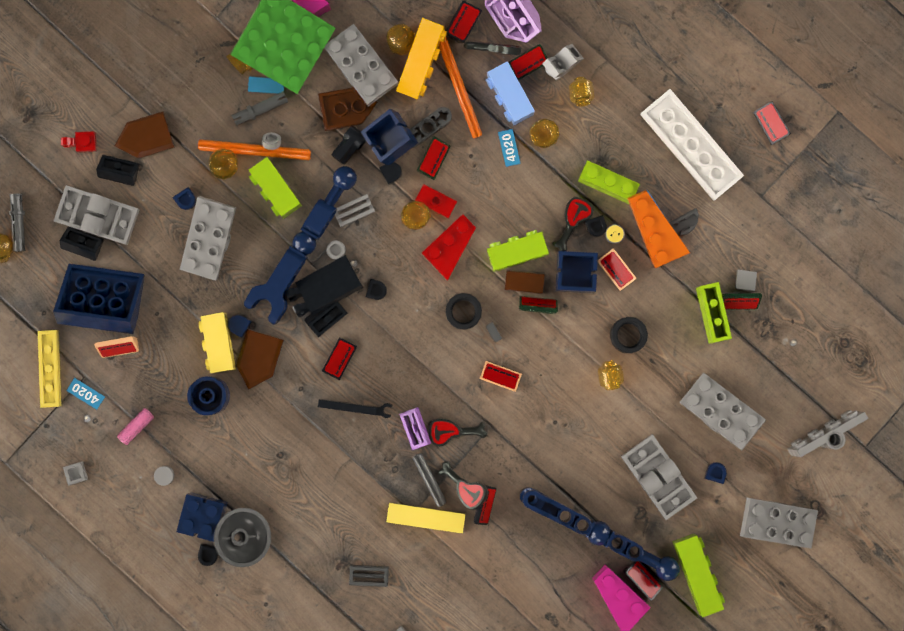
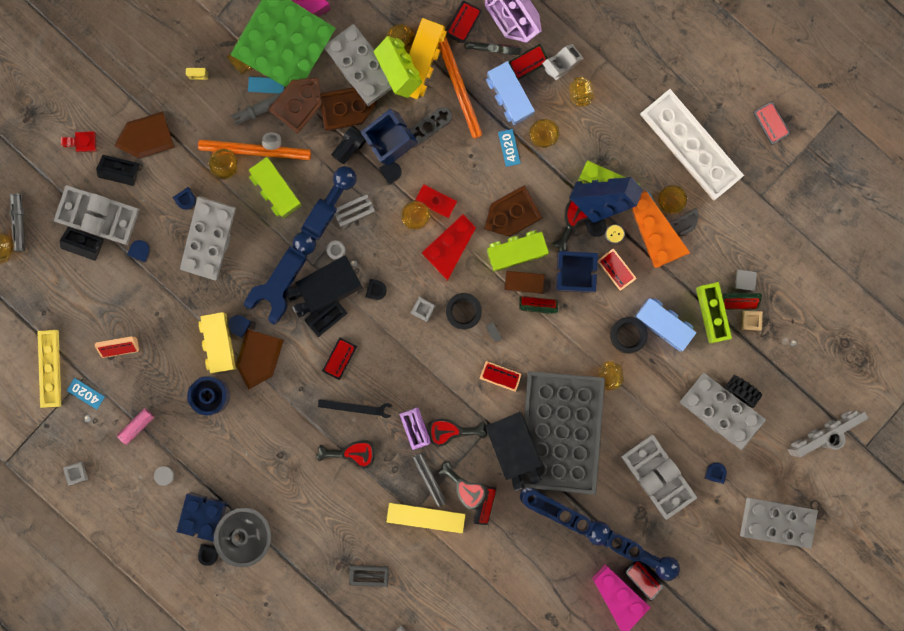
dark blue slope [53,264,145,334] -> none
red slope [417,136,451,180] -> none
lime brick [672,533,725,618] -> none
none -> dark blue tile [127,240,150,262]
none -> light yellow tile [186,68,208,80]
none -> reddish brown tile [268,77,322,134]
none -> pearl dark grey piece [316,440,375,469]
none -> lime brick [373,36,423,98]
none -> light grey tile [410,297,436,322]
none -> reddish brown tile [484,185,543,237]
none -> black tile [485,412,543,491]
none -> dark grey plate [520,371,606,495]
none -> dark blue wedge [569,177,643,223]
none -> light blue brick [634,298,697,352]
none -> clear yellow hair [658,185,687,215]
none -> black tyre [724,375,763,408]
none -> tan tile [741,311,763,331]

